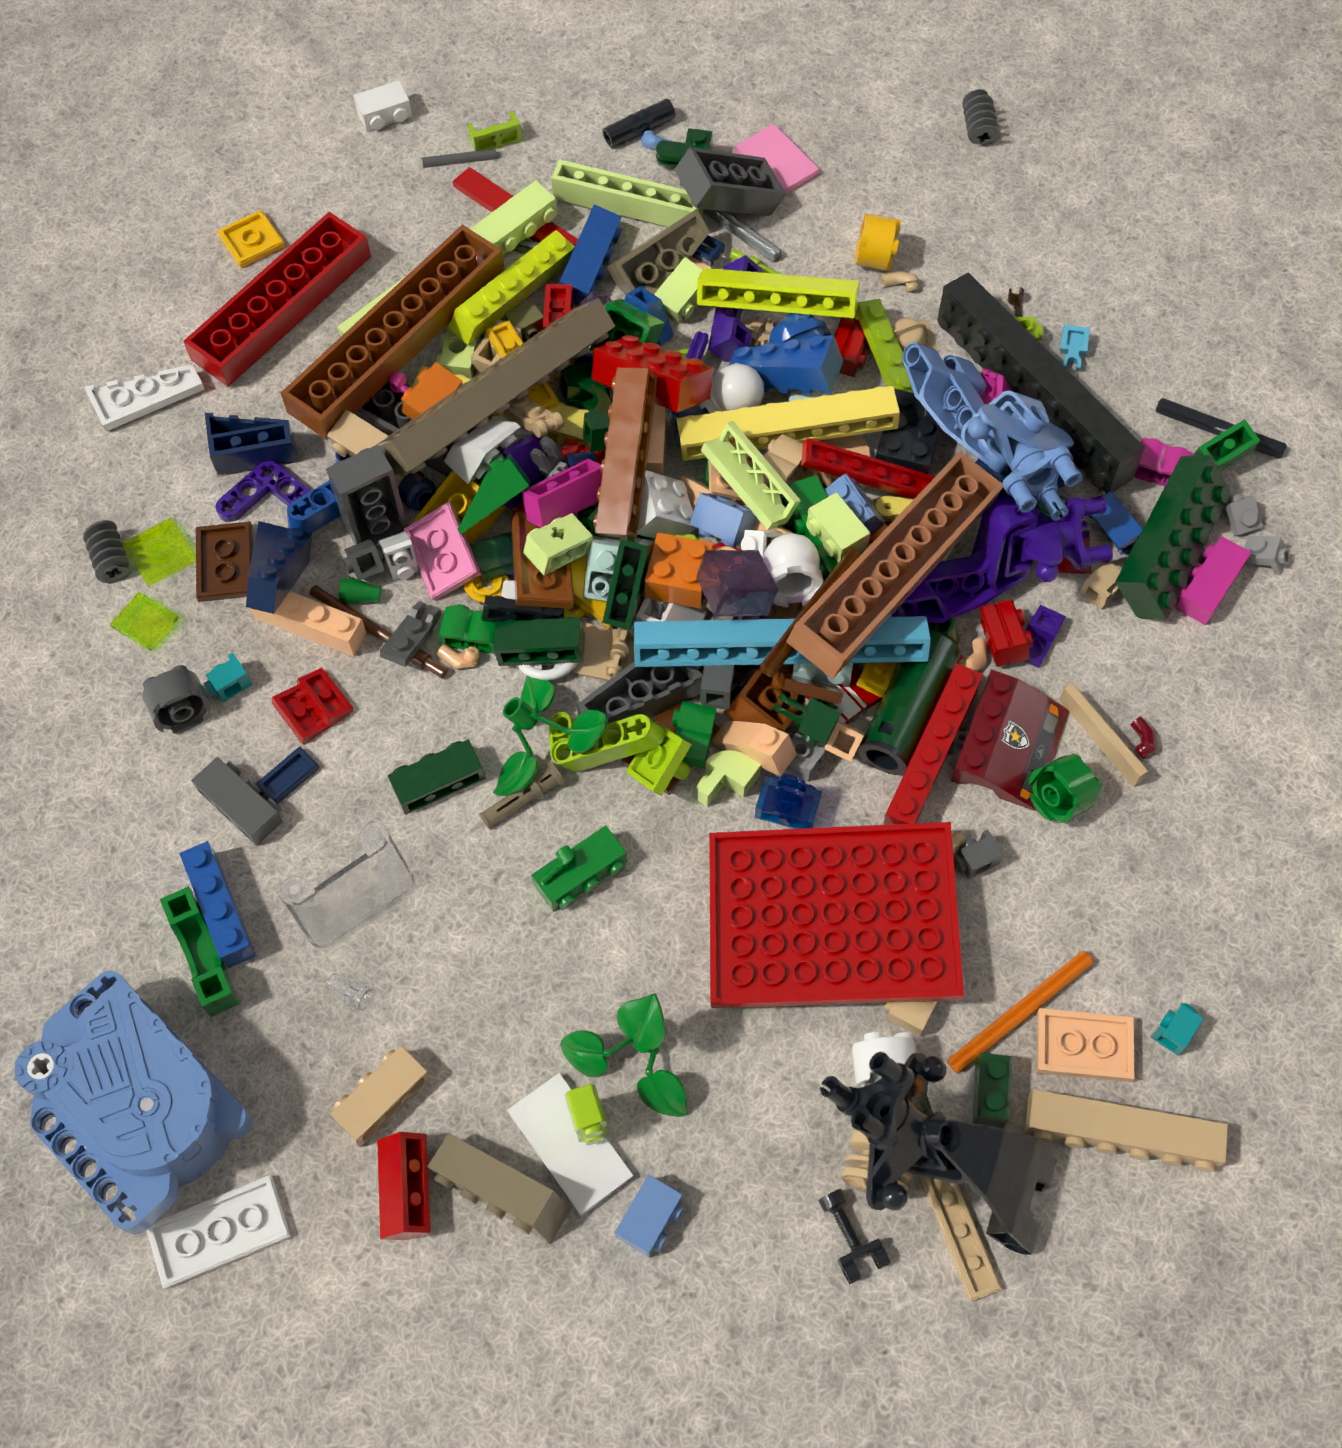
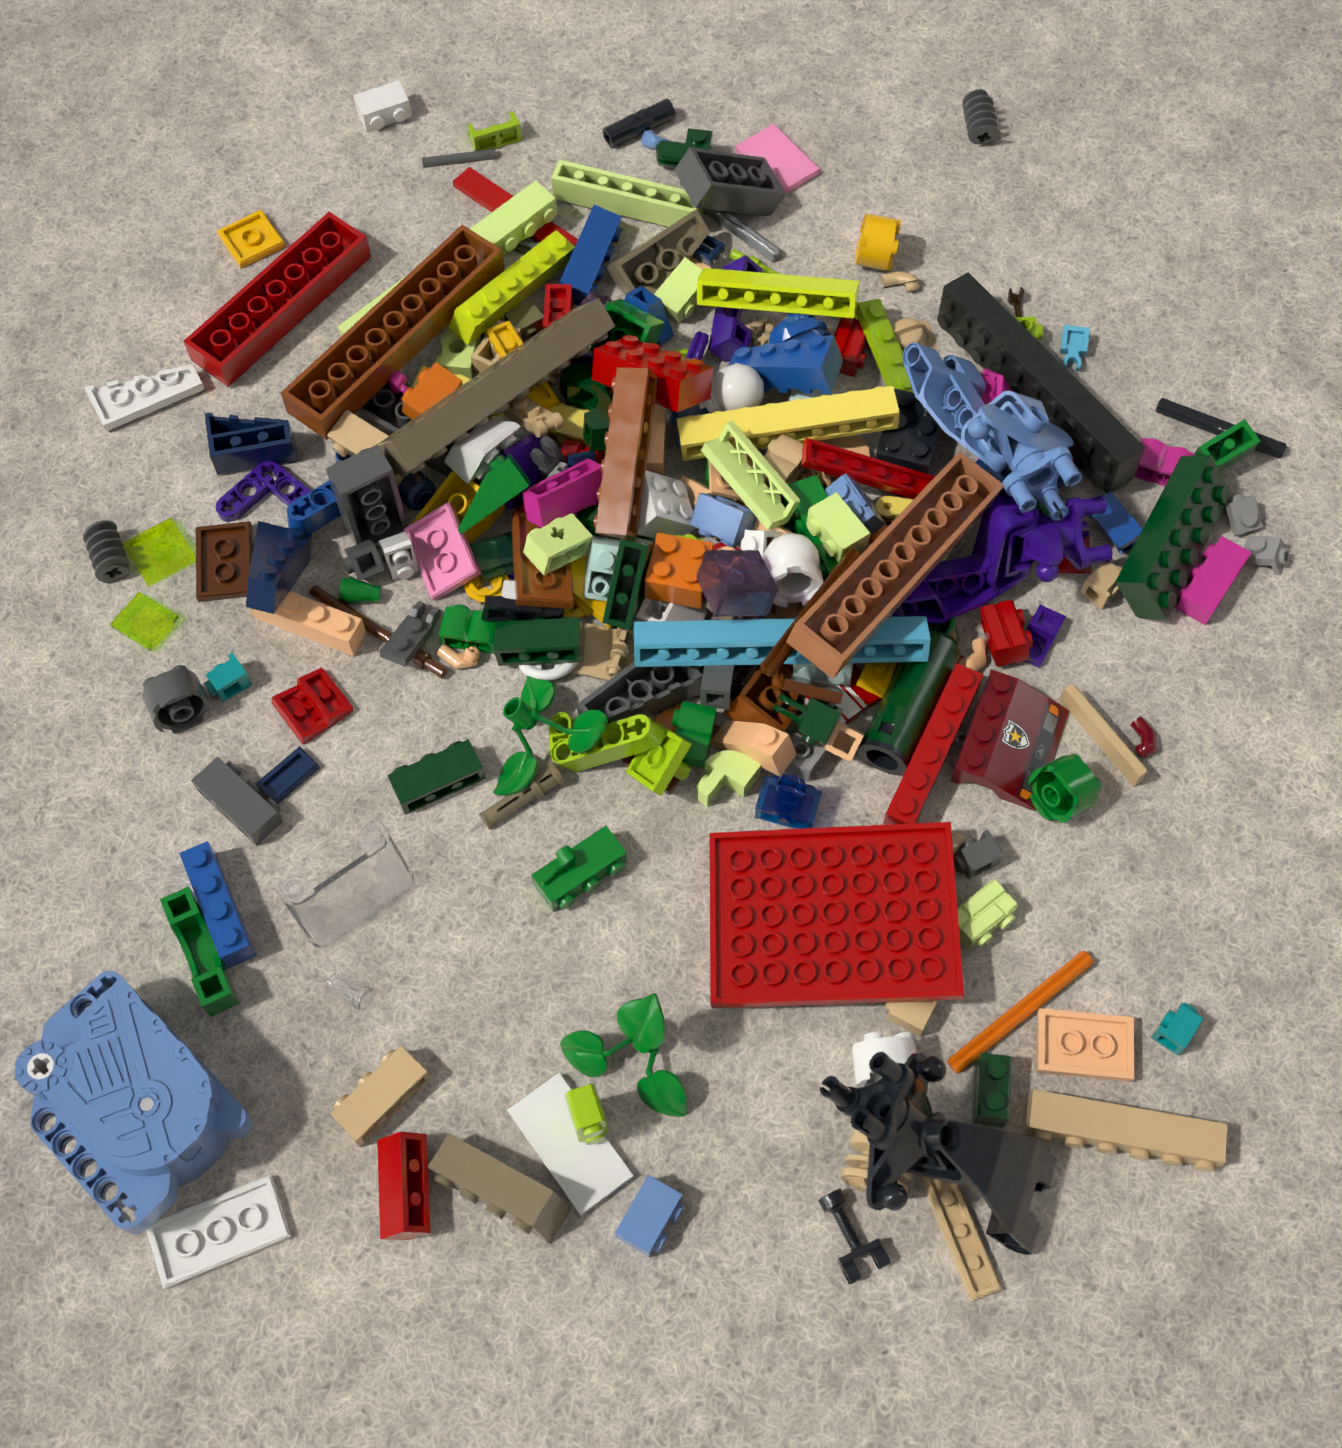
none -> yellowish green brick [957,879,1018,950]

